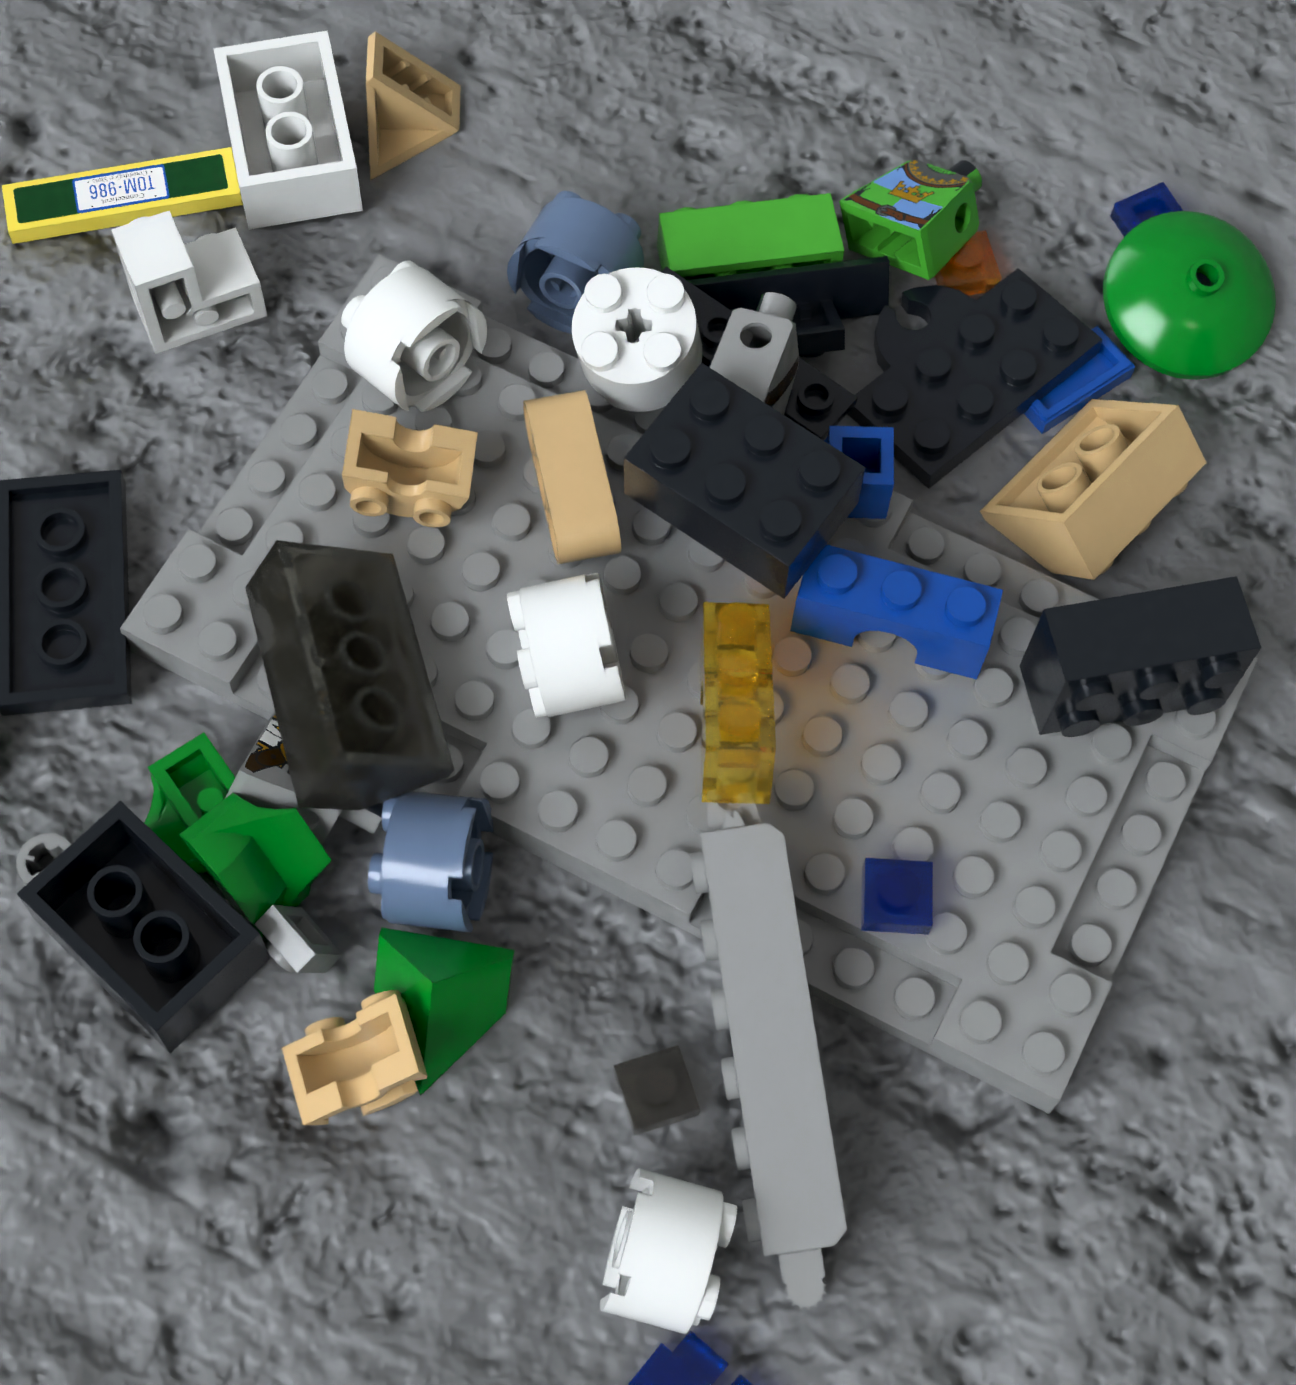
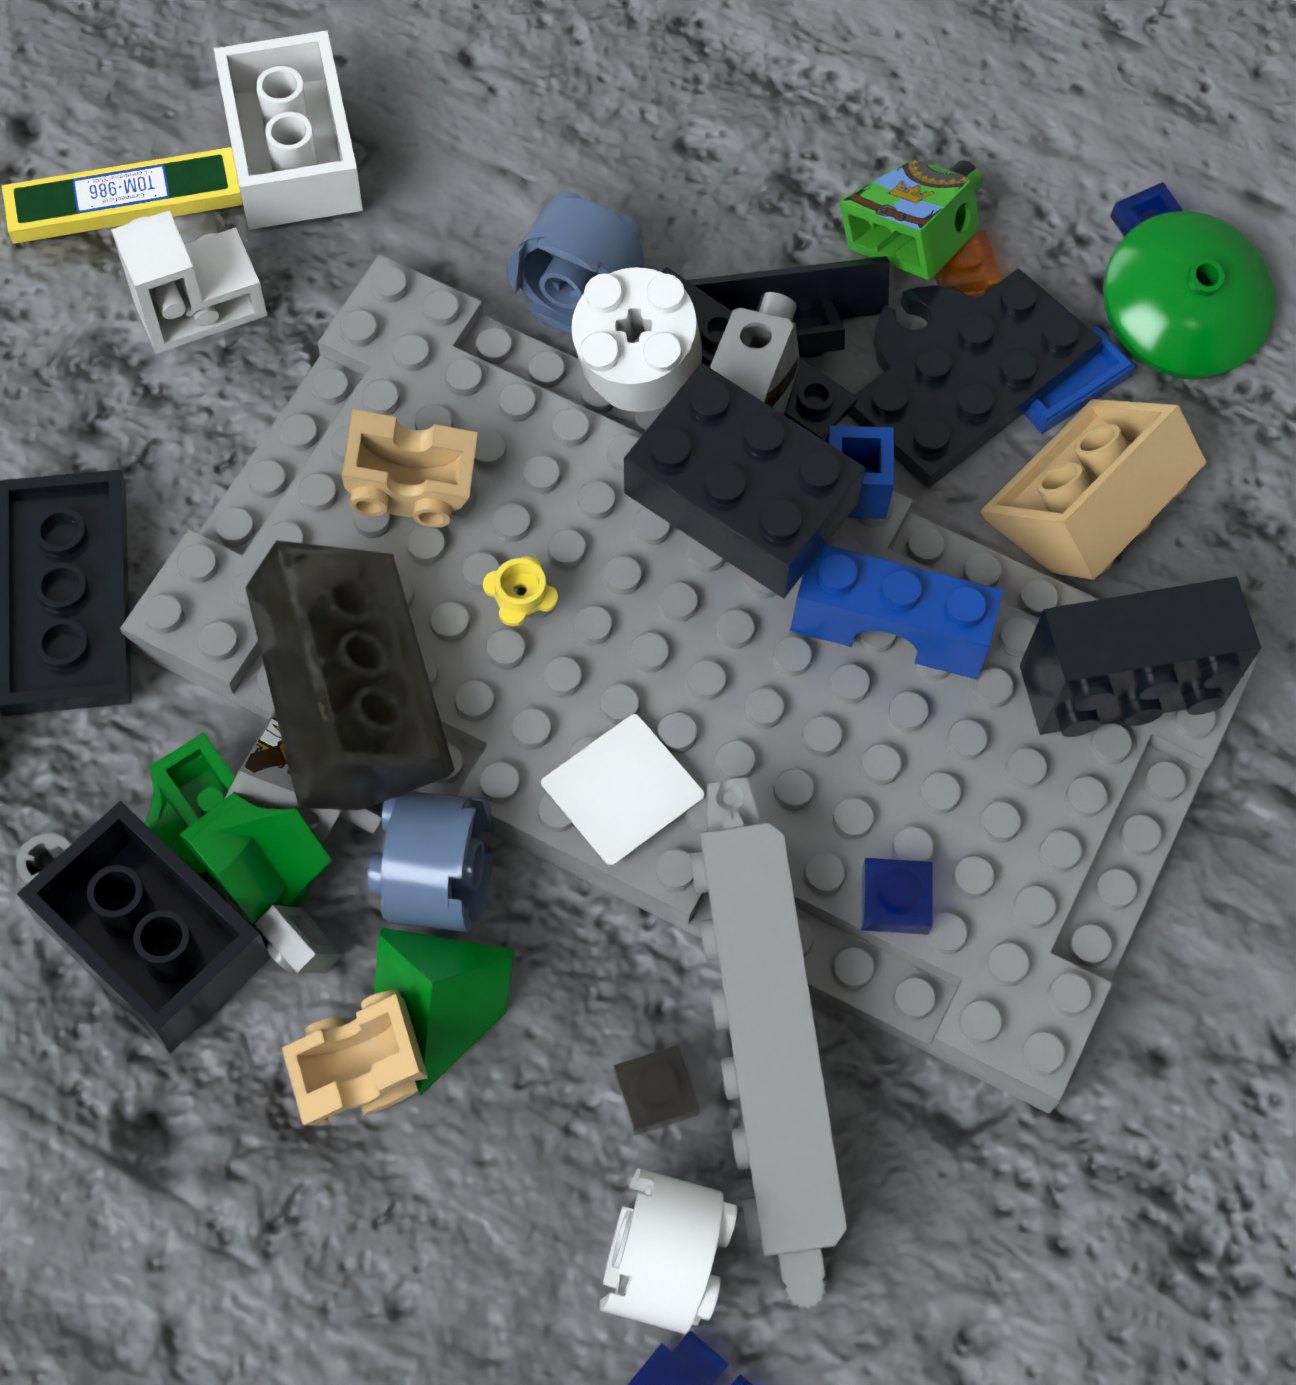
white brick [341,260,487,412] -> none
tan slope [366,31,461,180] -> none
white brick [507,572,626,718] -> none
tan beam [523,390,621,564] -> none
bright green brick [657,193,845,280] -> none
clear yellow arch [699,602,776,804] -> none
none -> light yellow plate [483,556,558,626]
none -> white sticker [541,714,704,865]

